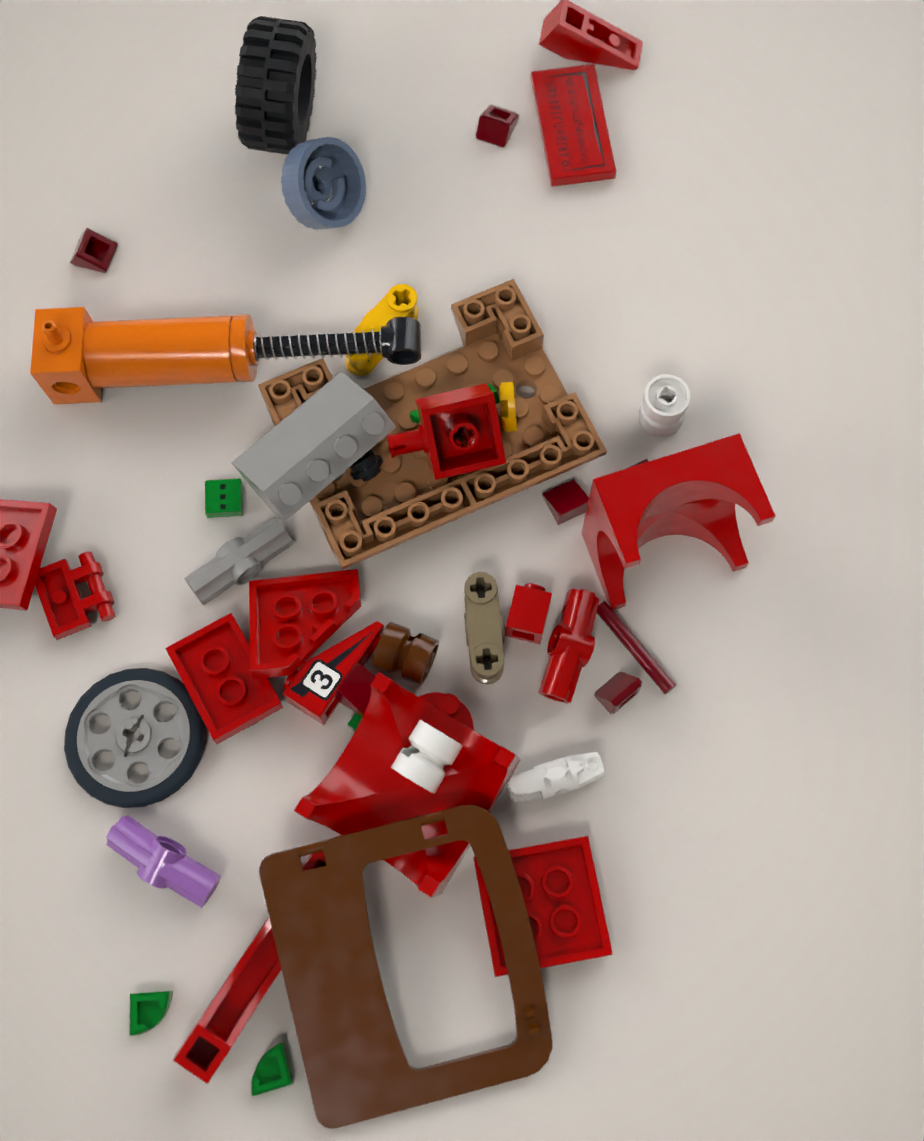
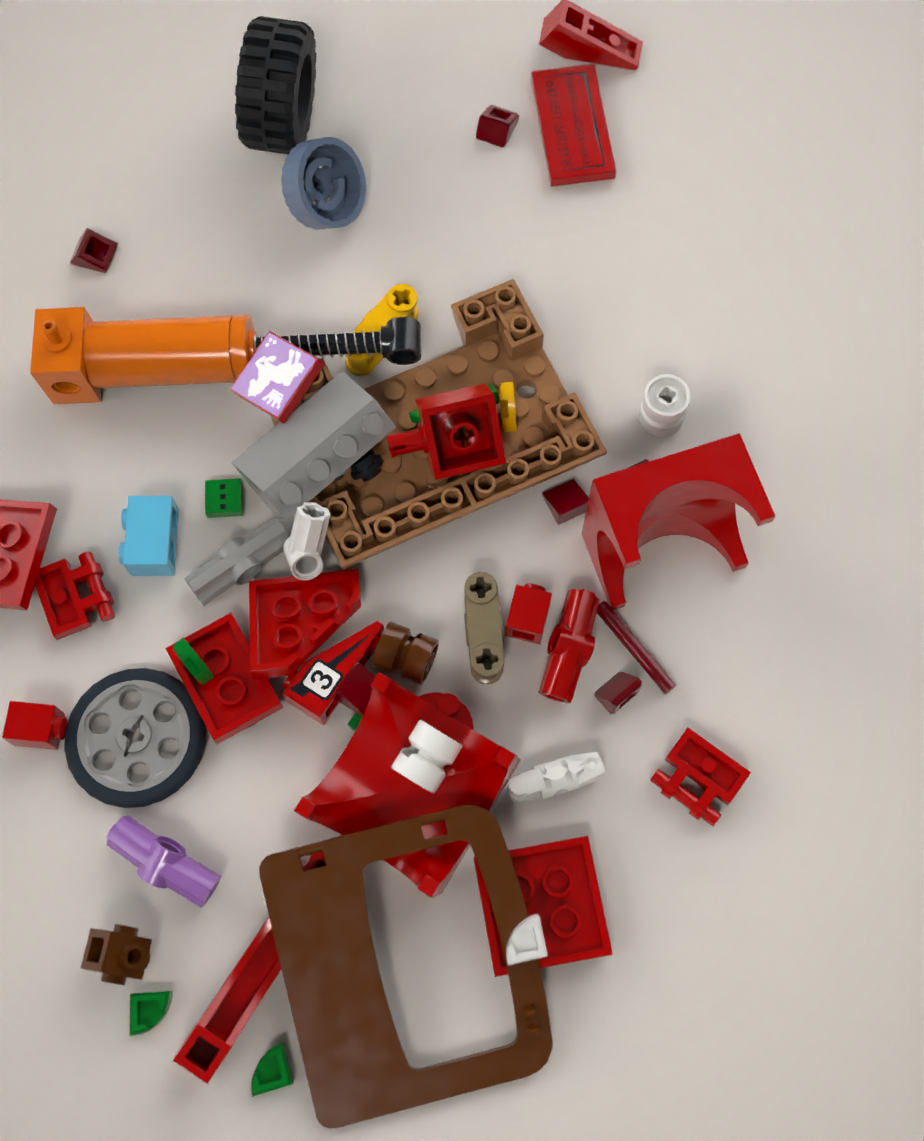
none -> red brick [2,701,68,750]
none -> reddish brown brick [80,924,152,986]
none -> medium azure brick [119,496,179,576]
none -> green tile [173,638,214,685]
none -> tile [229,331,325,424]
none -> white piece [283,502,330,581]
none -> white tile [506,914,548,965]
none -> red plate [650,727,751,826]

